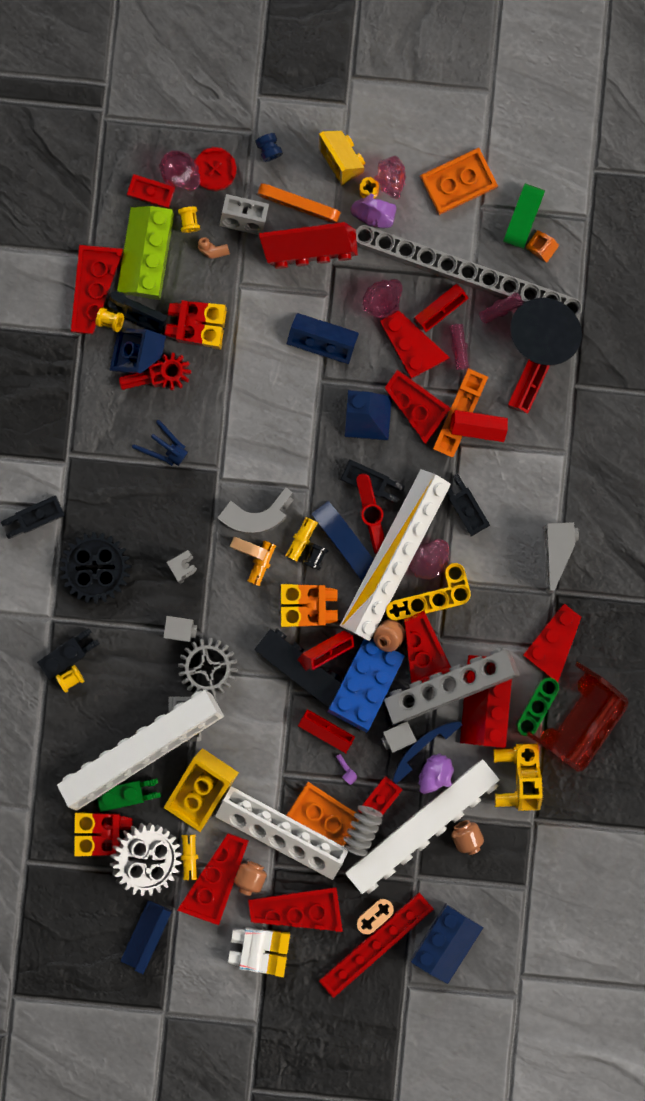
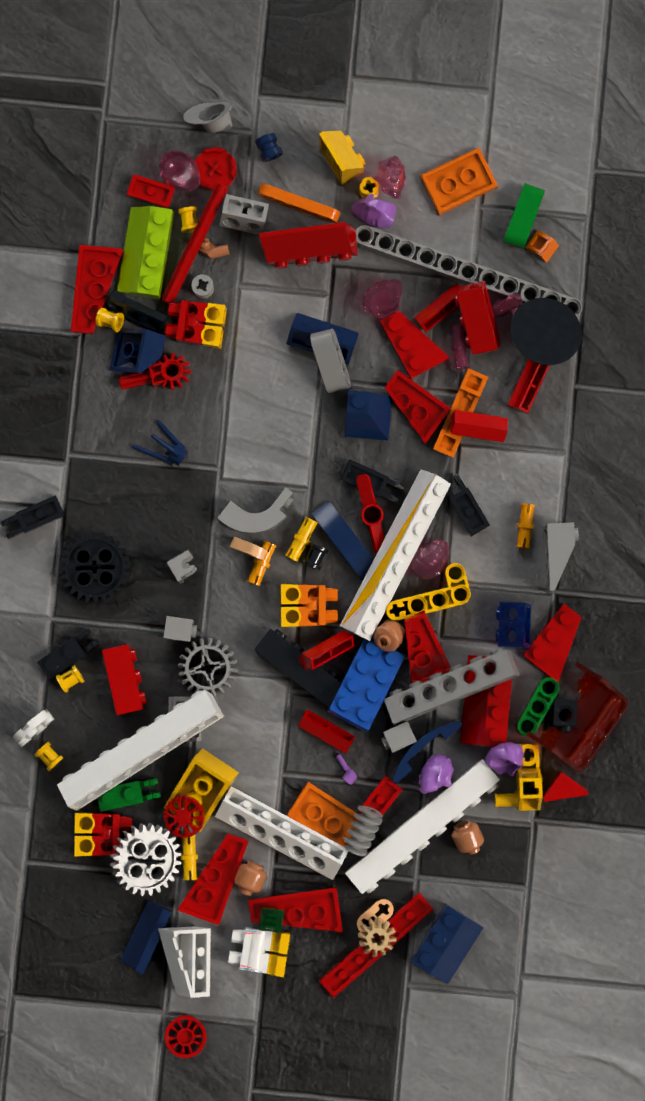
none -> white plate [12,709,54,747]
none -> yellow bush [34,742,63,771]
none -> red brick [102,644,147,715]
none -> white wedge [158,926,211,998]
none -> red axle [161,183,228,304]
none -> red wheel [163,796,205,838]
none -> red wheel [165,1015,207,1058]
none -> light grey piece [183,101,232,133]
none -> light grey wheel [191,274,214,299]
none -> dark green tile [259,907,284,933]
none -> light grey beam [310,329,351,393]
none -> tan gear [358,918,396,957]
none -> red brick [454,281,501,355]
none -> medium lavender hair [485,742,524,777]
none -> clear blue brick [495,602,531,648]
none -> light orange pin [516,503,535,549]
none -> red slope [542,771,588,802]
none -> black brick [553,699,579,733]

